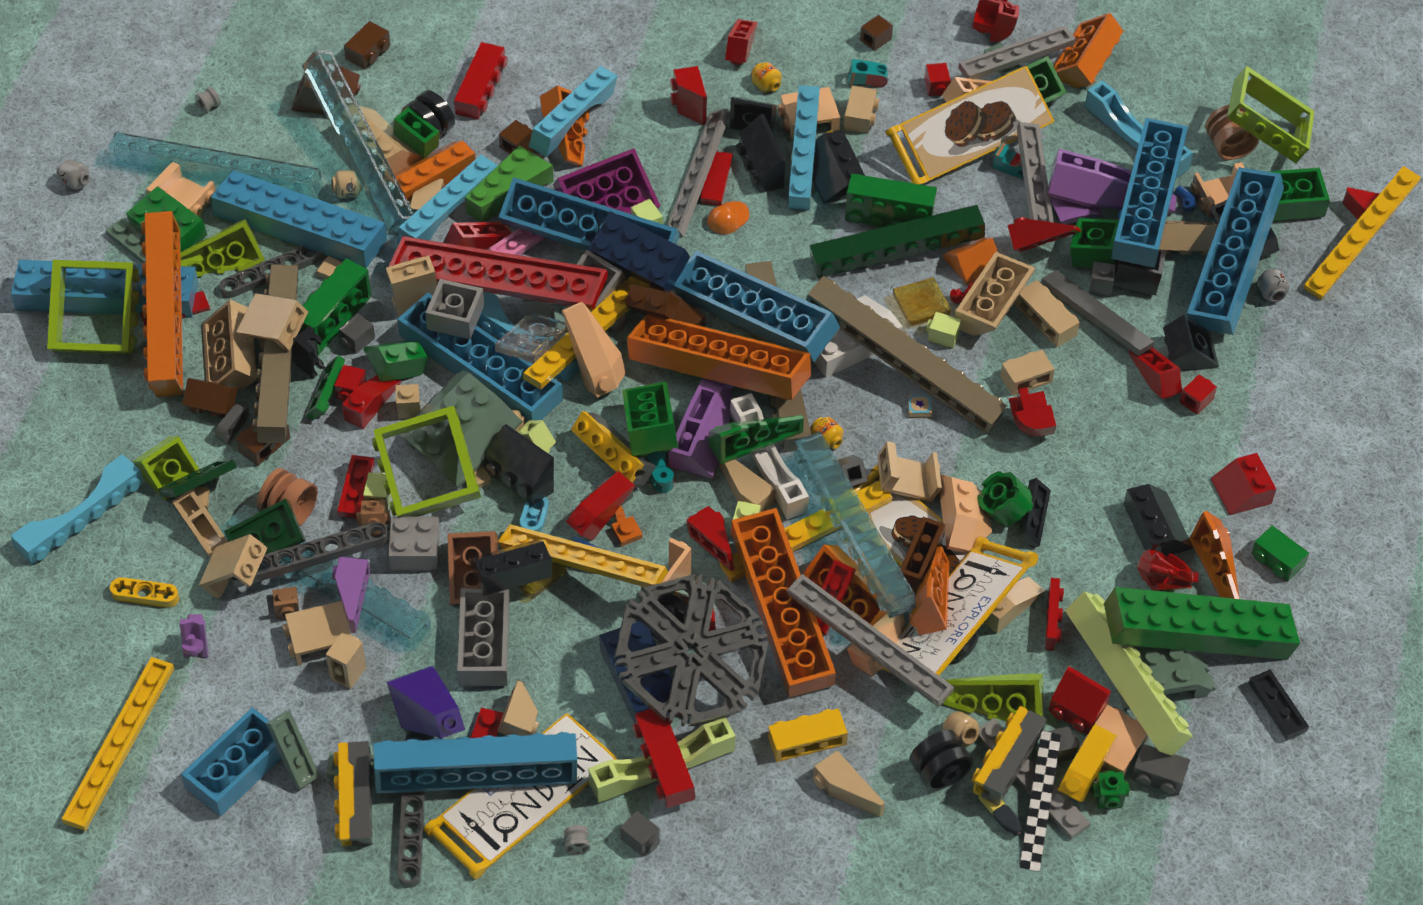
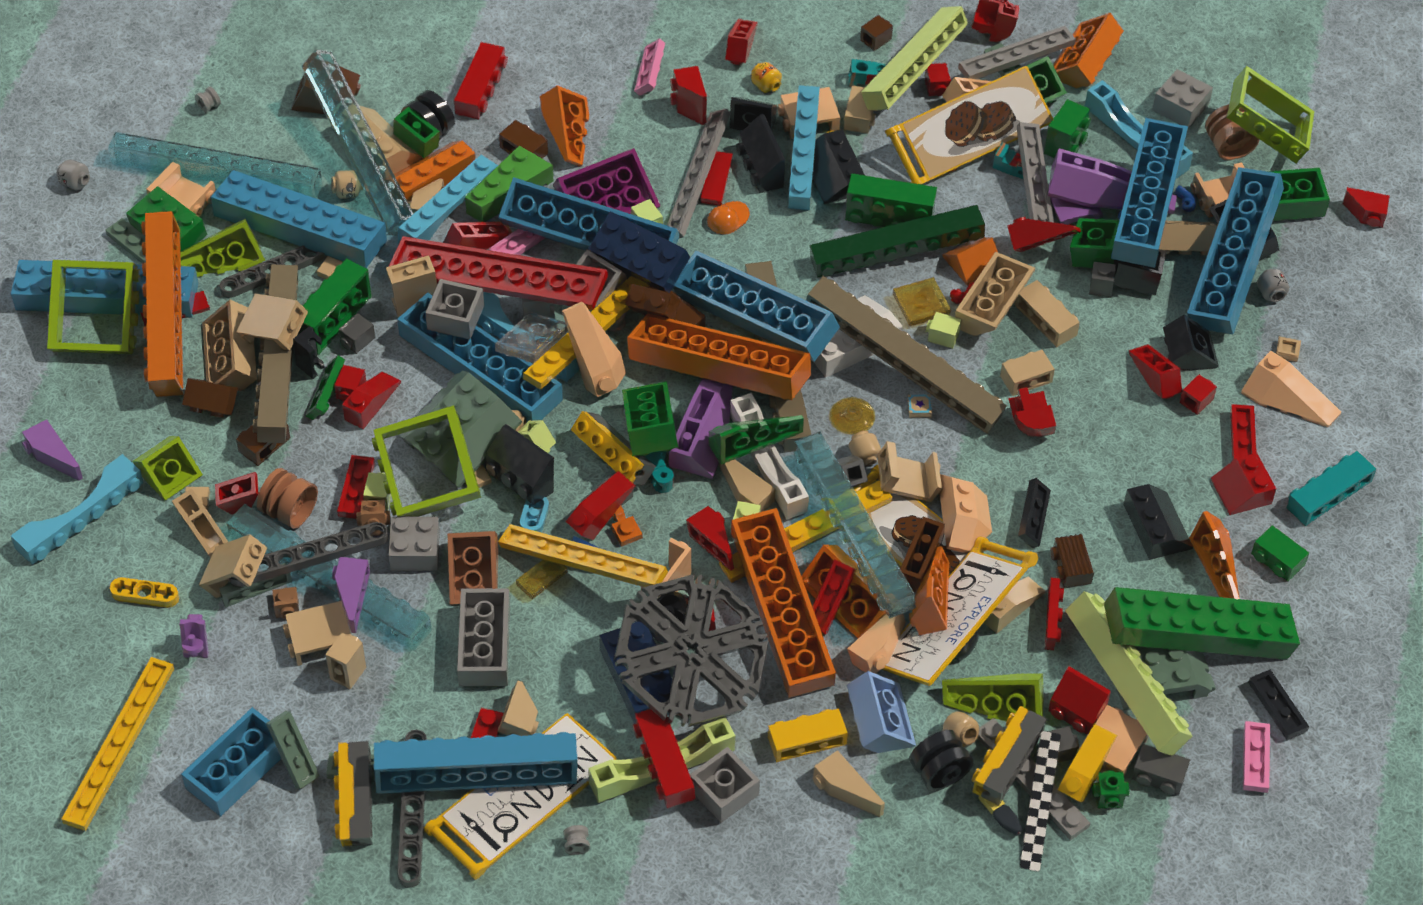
dark green tile [158,460,237,497] -> none
dark grey beam [215,404,249,443] -> none
dark green tile [224,498,306,565] -> none
reddish brown brick [344,21,391,69] -> none
green slope [364,341,428,382] -> none
dark purple slope [386,665,465,738] -> none
tan brick [396,384,421,419] -> none
black slope [469,540,552,596] -> none
medium azure arch [529,66,618,157] -> none
dark grey brick [620,811,660,857] -> none
light grey tile [787,574,954,708] -> none
yellow head [810,417,844,451] -> none
green brick [977,471,1033,526] -> none
dark grey tile [1041,270,1154,356] -> none
red helmet [1137,550,1199,591] -> none
yellow plate [1303,166,1421,300] -> none
none -> medium lavender slope [22,419,83,480]
none -> red slope [215,472,258,515]
none -> sand green plate [219,562,292,608]
none -> bright pink plate [634,38,665,96]
none -> light grey brick [690,747,760,823]
none -> clear yellow dish [830,397,875,435]
none -> light blue slope [847,671,916,753]
none -> tan head [849,431,881,466]
none -> yellowish green brick [861,6,968,110]
none -> green brick [1044,99,1091,159]
none -> reddish brown brick [1050,534,1094,588]
none -> light grey brick [1152,69,1213,128]
none -> red plate [1230,404,1257,461]
none -> light nougat wedge [1241,351,1341,427]
none -> bright pink plate [1243,721,1270,793]
none -> tan tile [1276,336,1301,362]
none -> teal brick [1286,451,1376,526]

